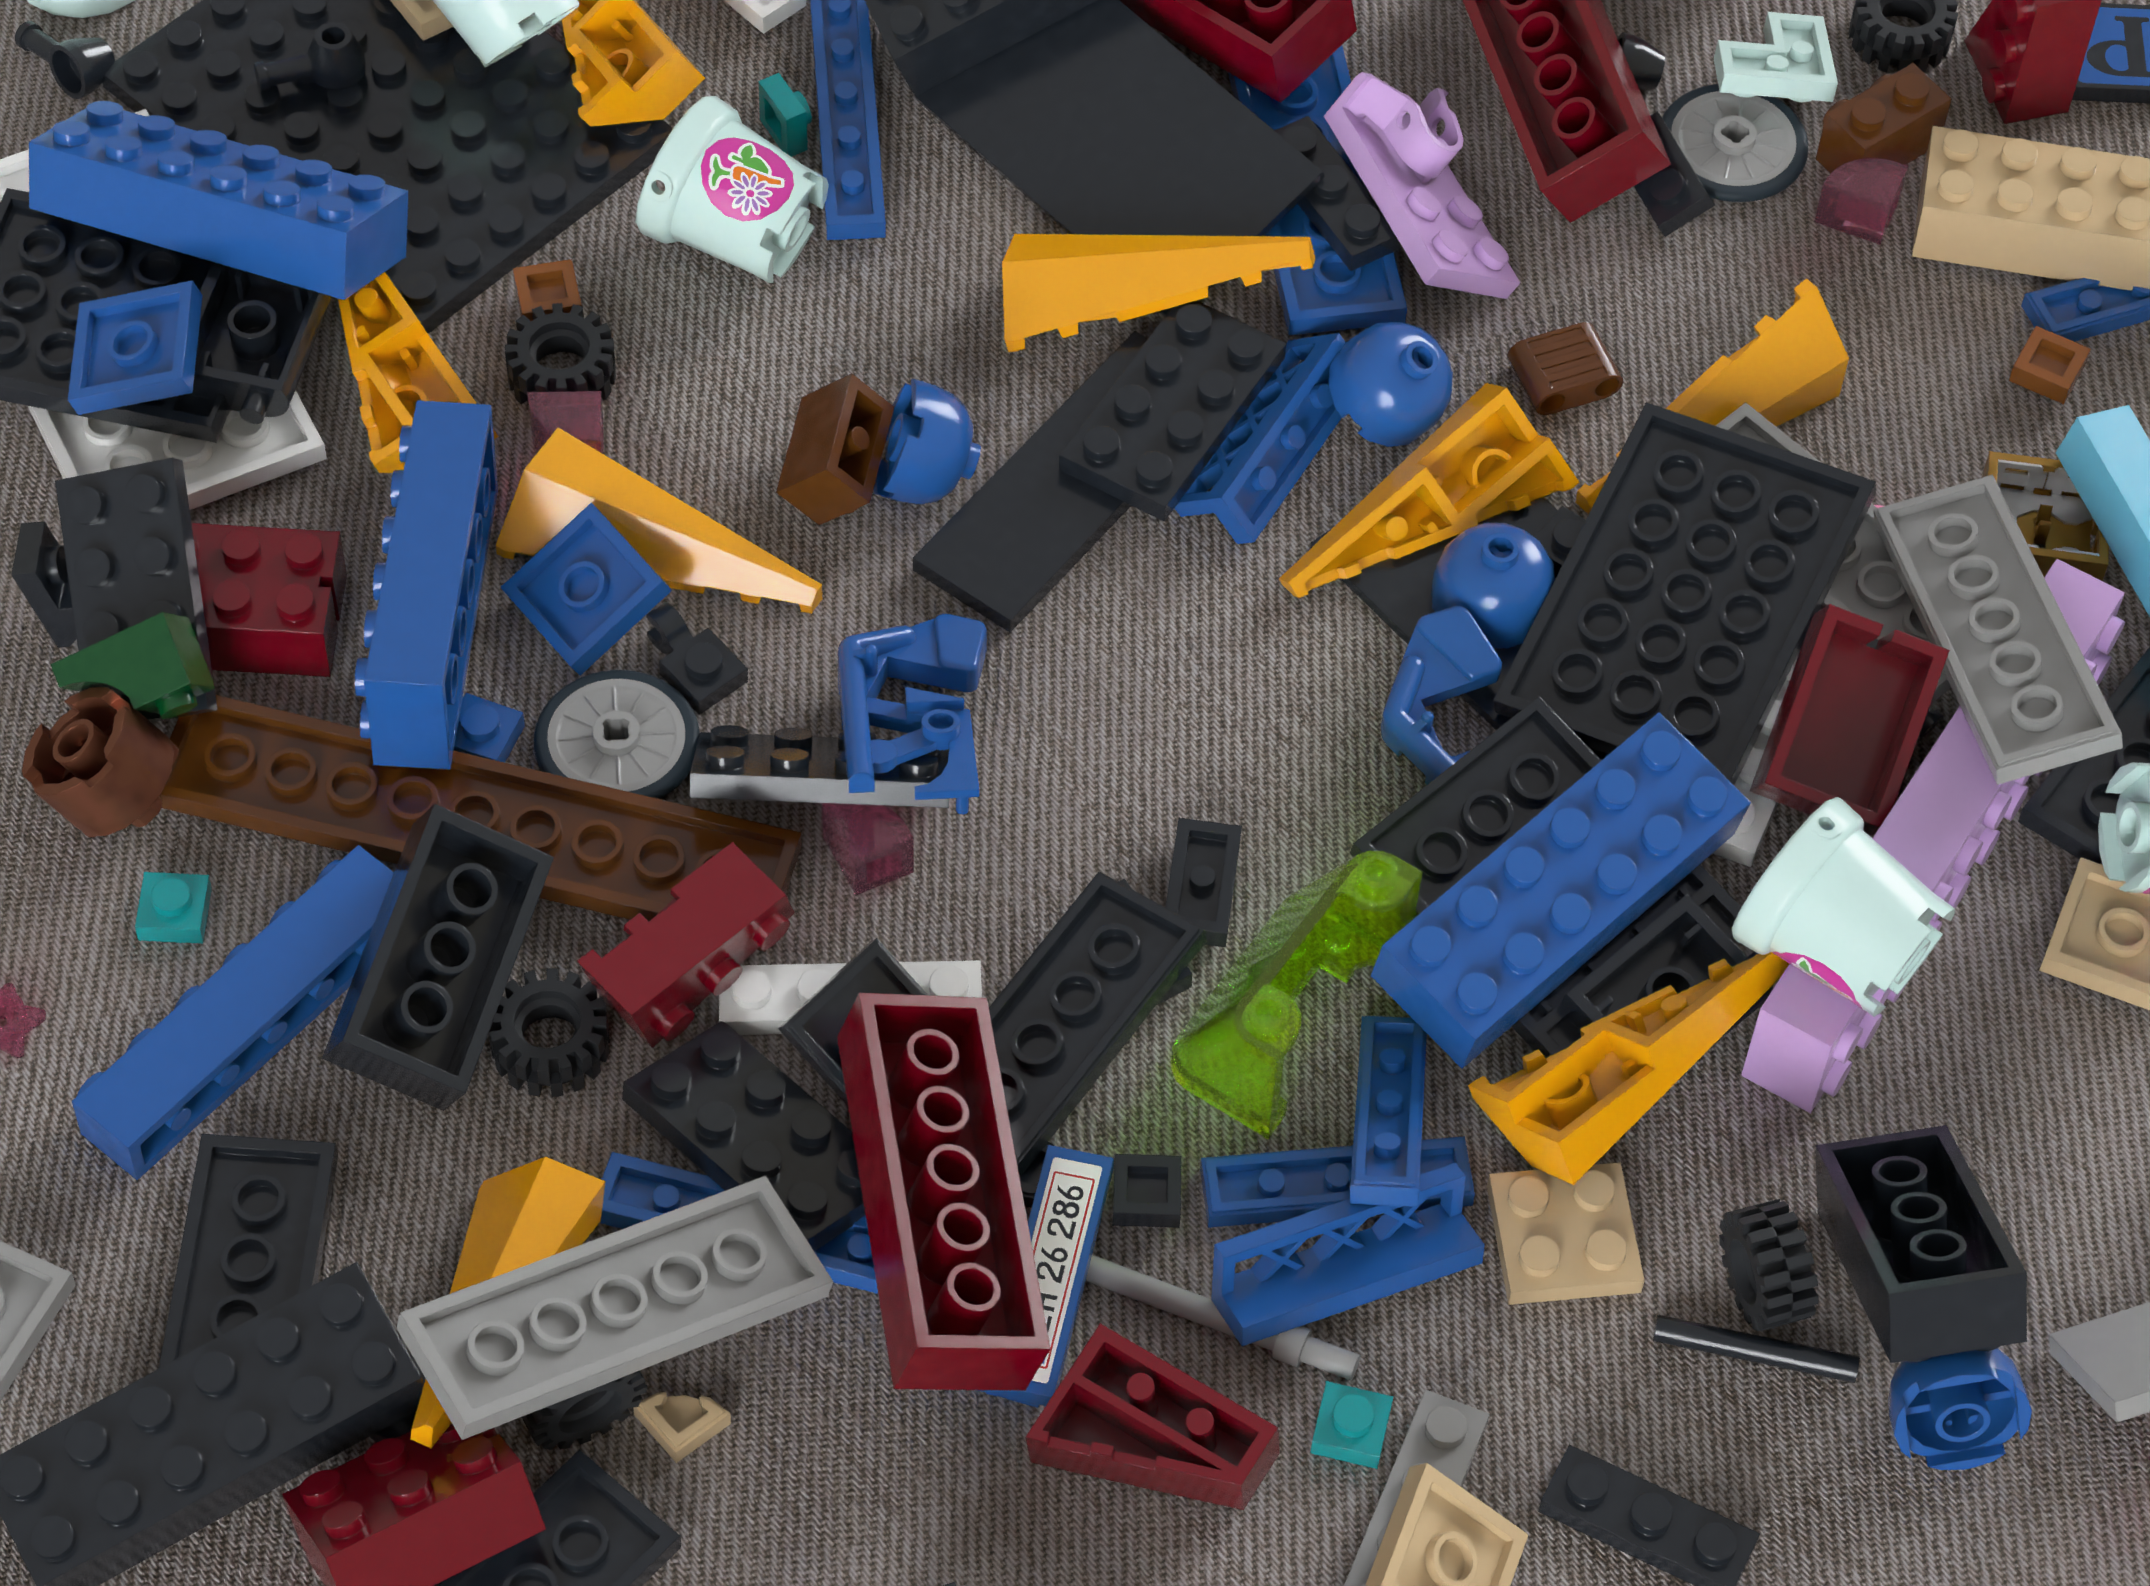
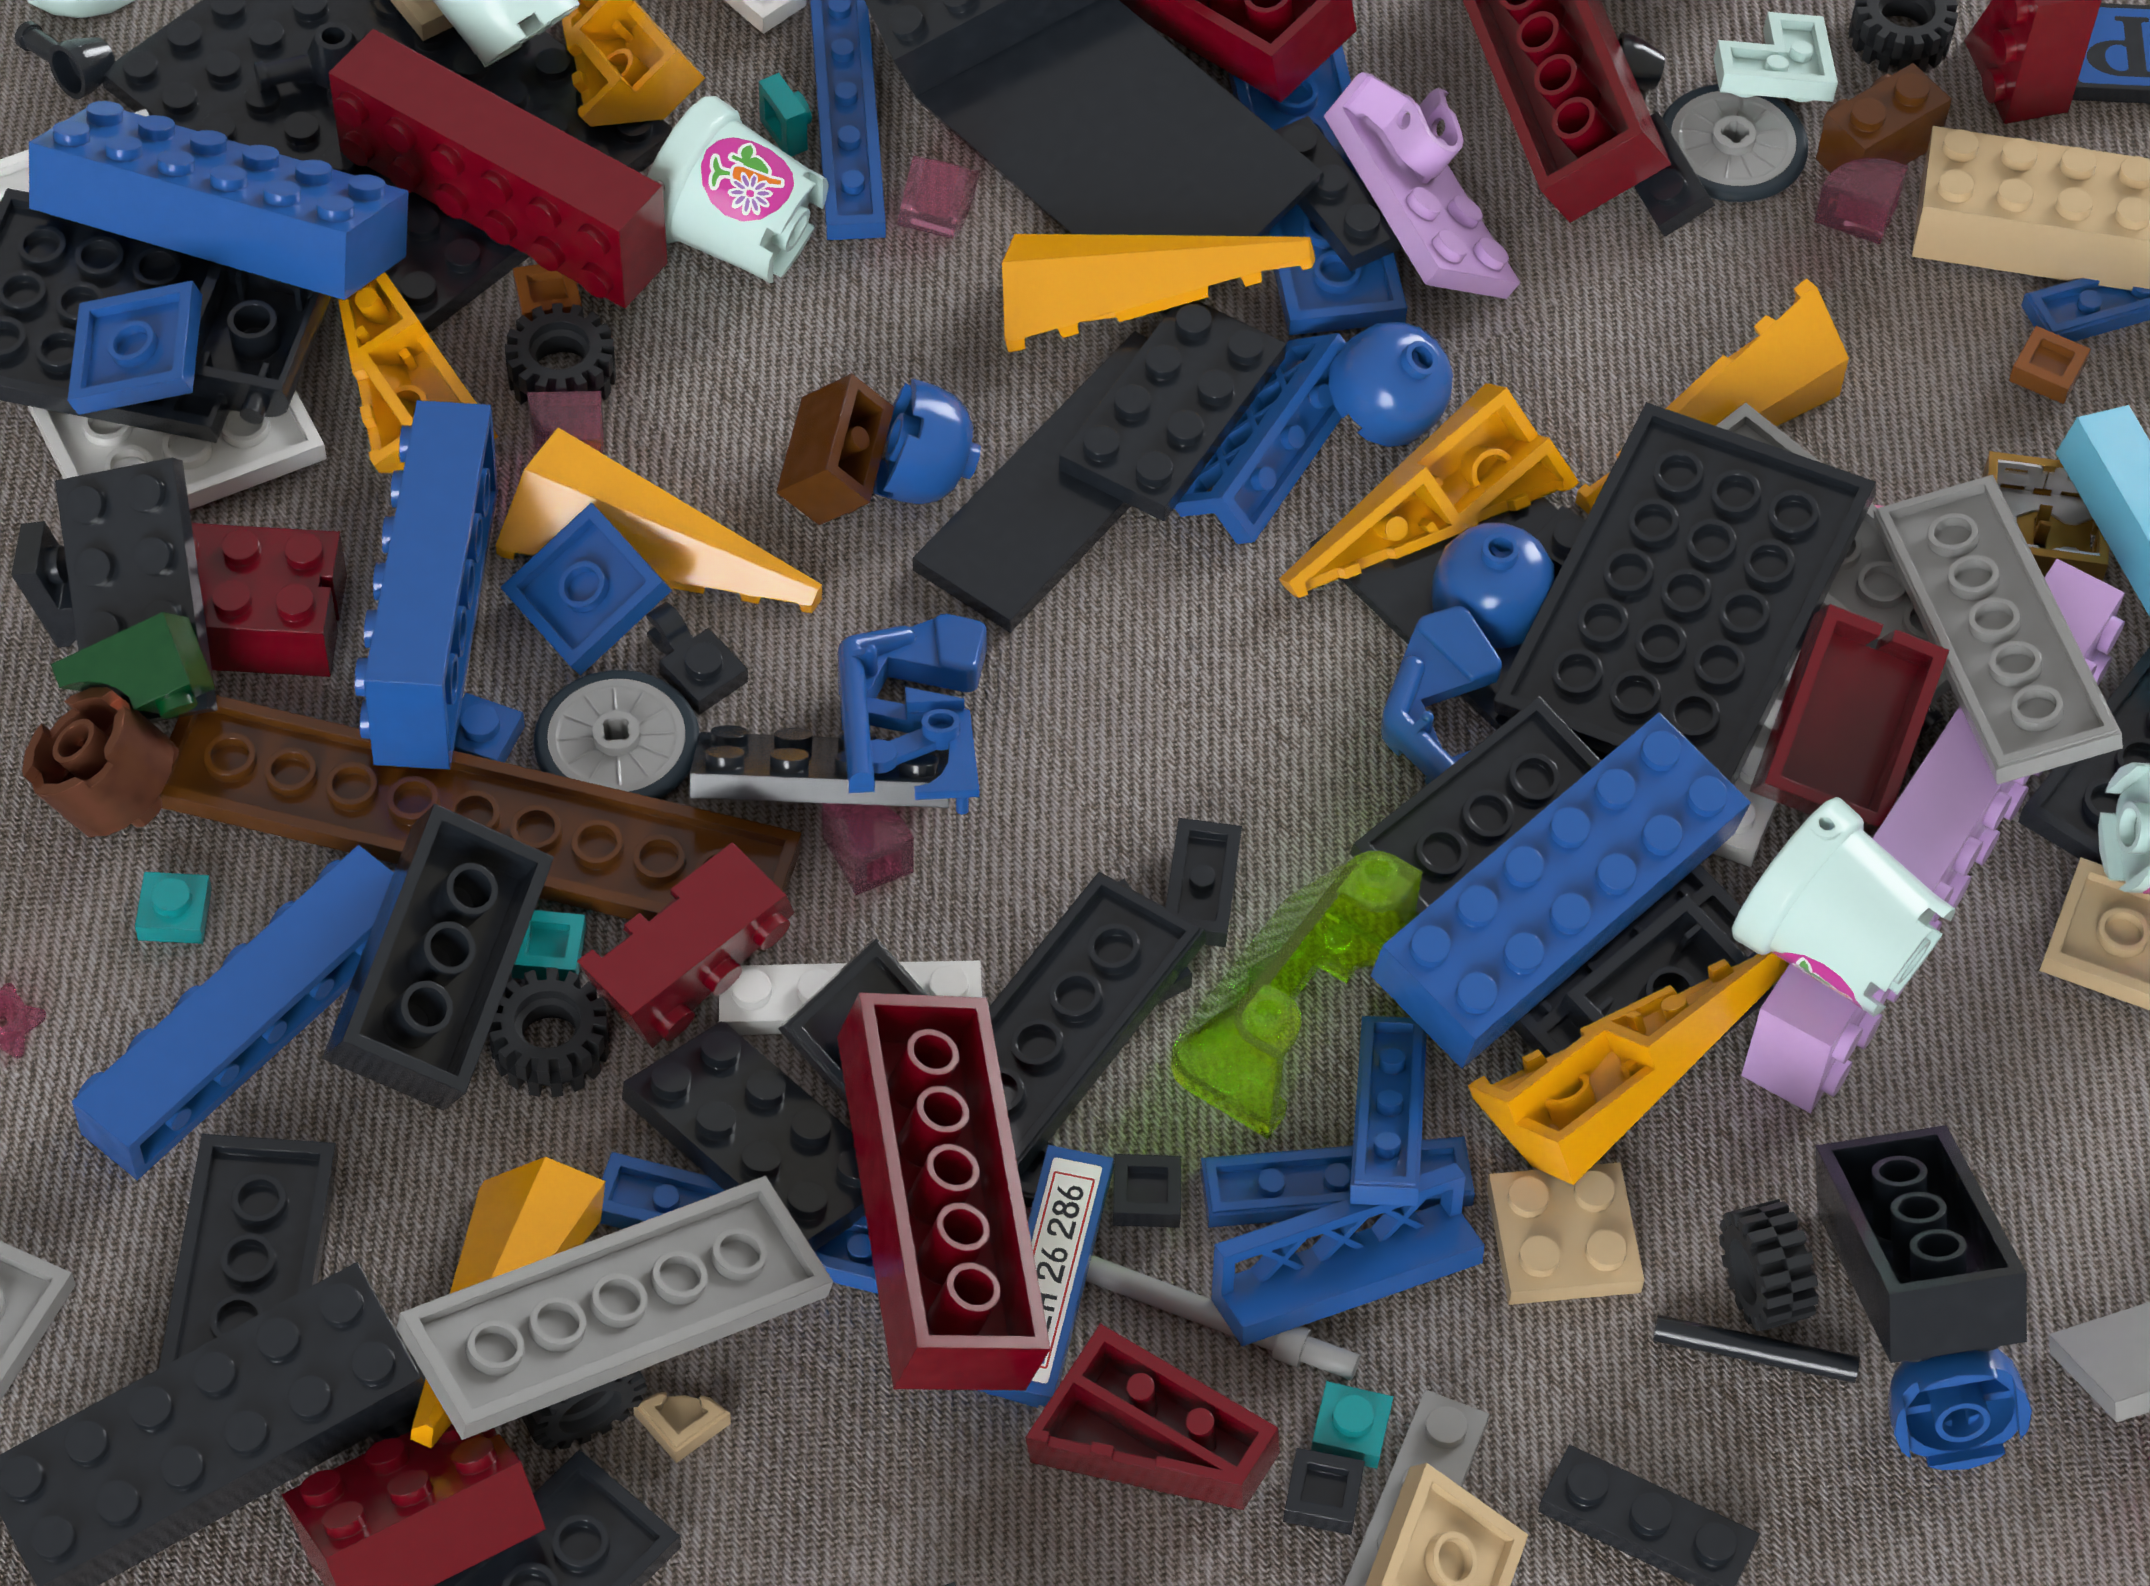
reddish brown piece [1507,322,1624,415] -> none
none -> dark red brick [329,29,668,309]
none -> teal plate [511,910,587,981]
none -> clear pink brick [897,156,980,239]
none -> black plate [1283,1448,1365,1535]

